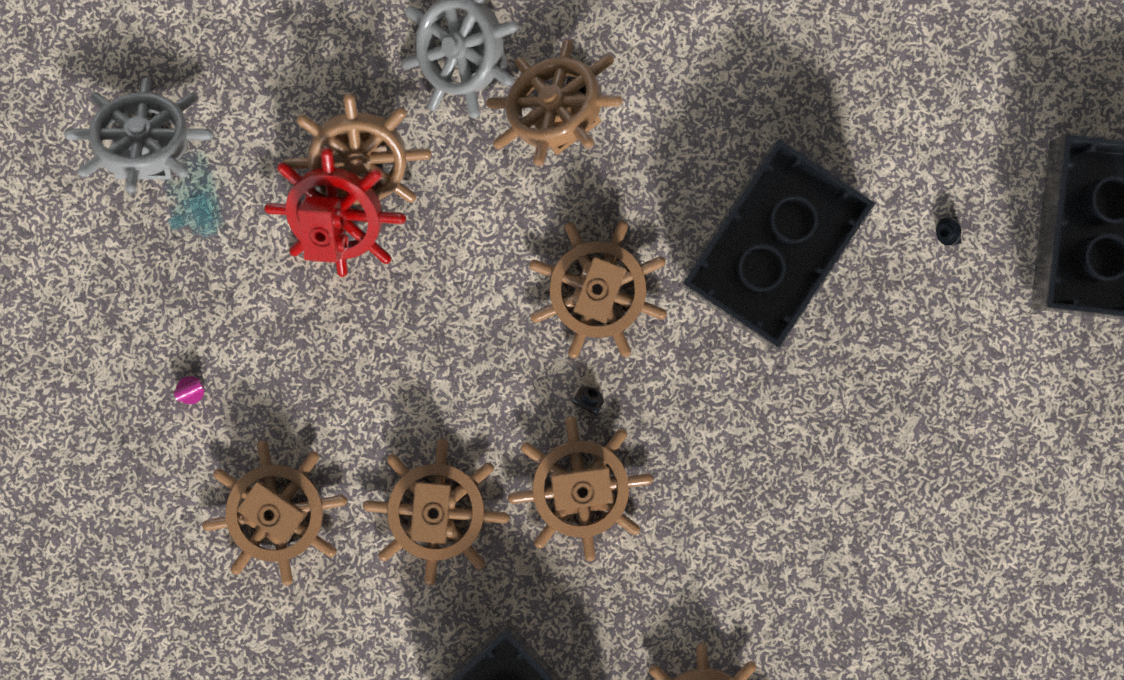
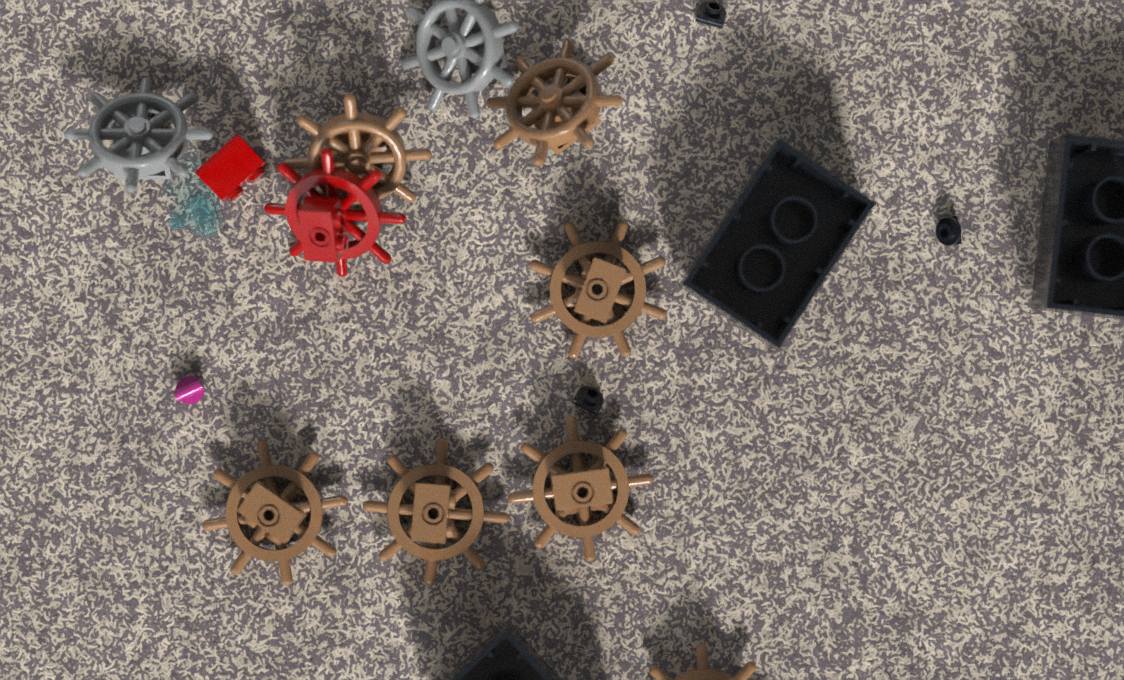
none -> red slope [194,134,268,202]
none -> black plate [695,1,727,29]

